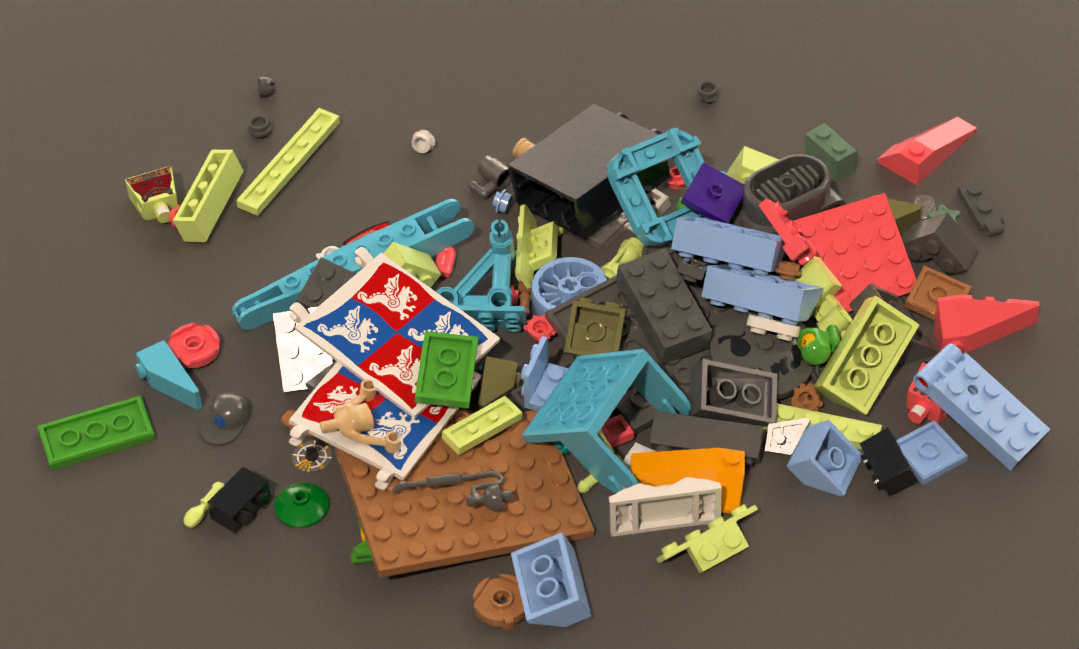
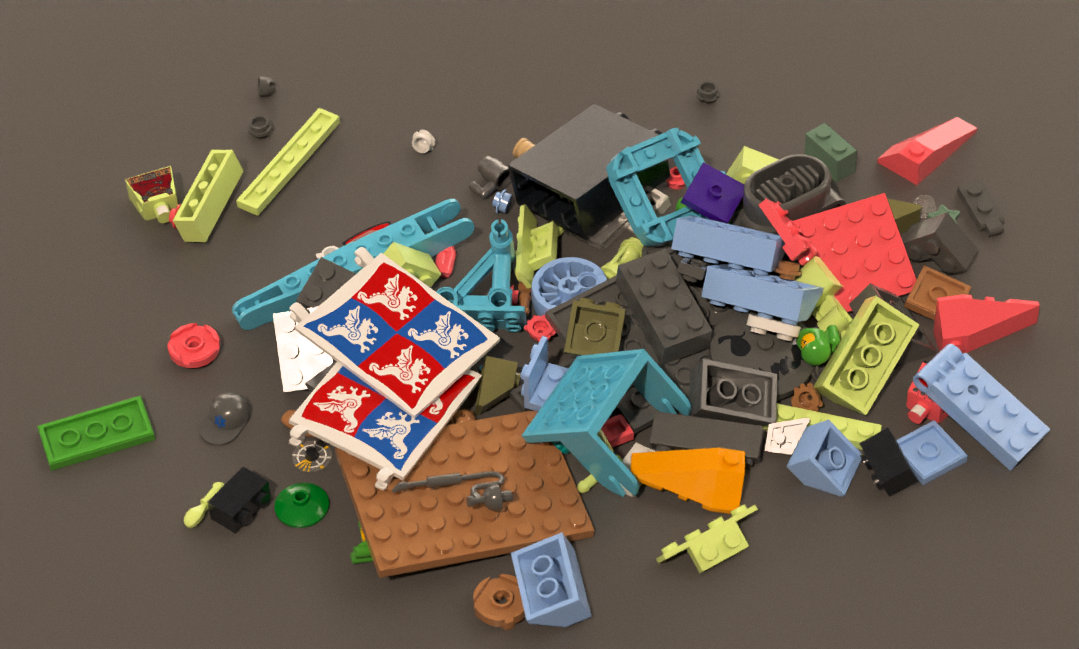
medium azure slope [135,340,203,410] -> none
tan piece [320,379,401,453] -> none
bright green plate [415,331,478,409] -> none
yellowish green plate [442,396,522,455] -> none
white slope [609,477,722,537] -> none

